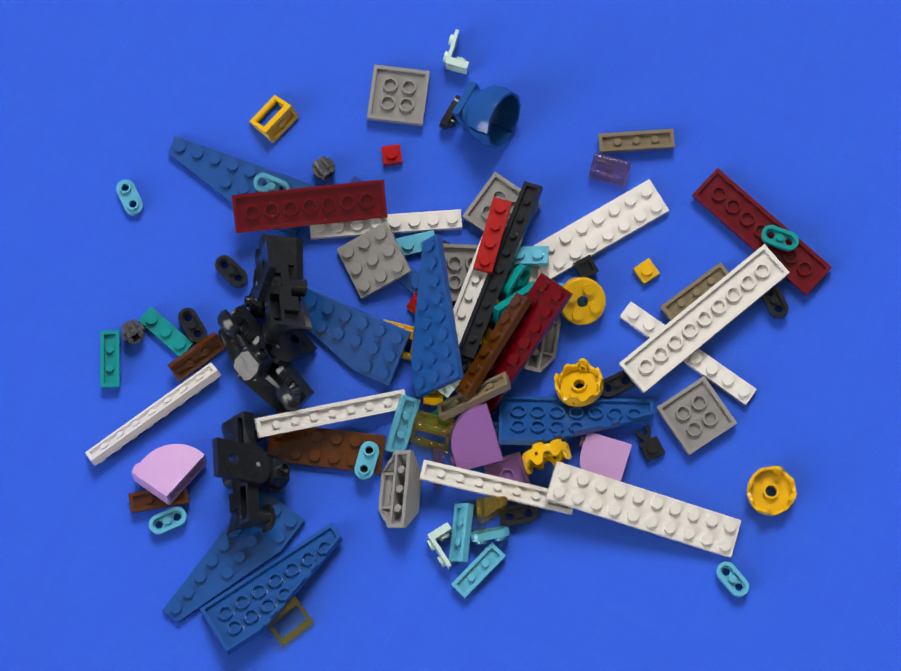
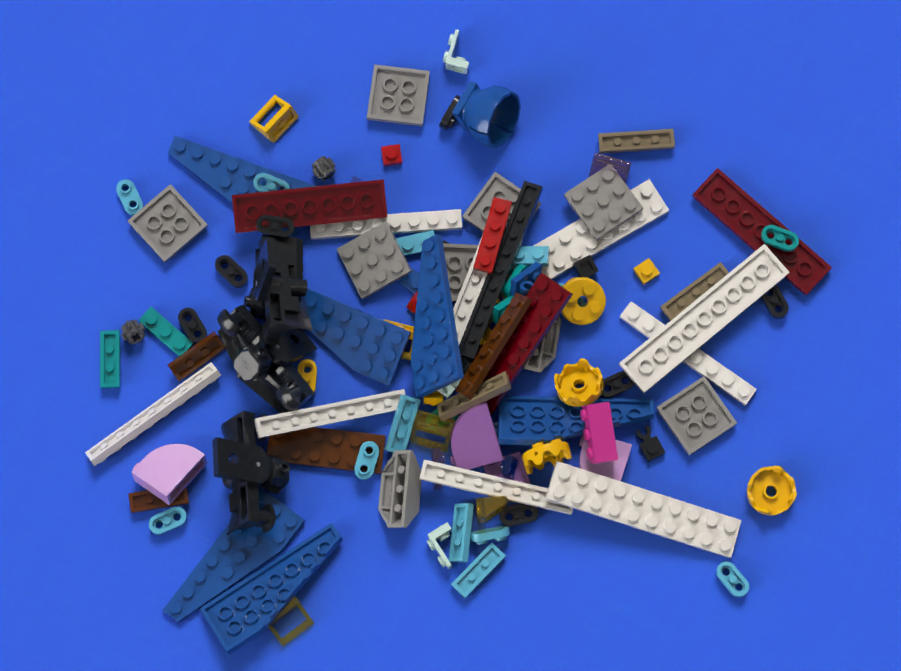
none -> light grey plate [128,184,208,263]
none -> black plate [256,215,294,237]
none -> yellow plate [297,359,317,397]
none -> clear blue plate [500,455,518,479]
none -> blue plate [510,262,542,296]
none -> light grey plate [564,163,643,241]
none -> dark pink brick [580,402,618,464]

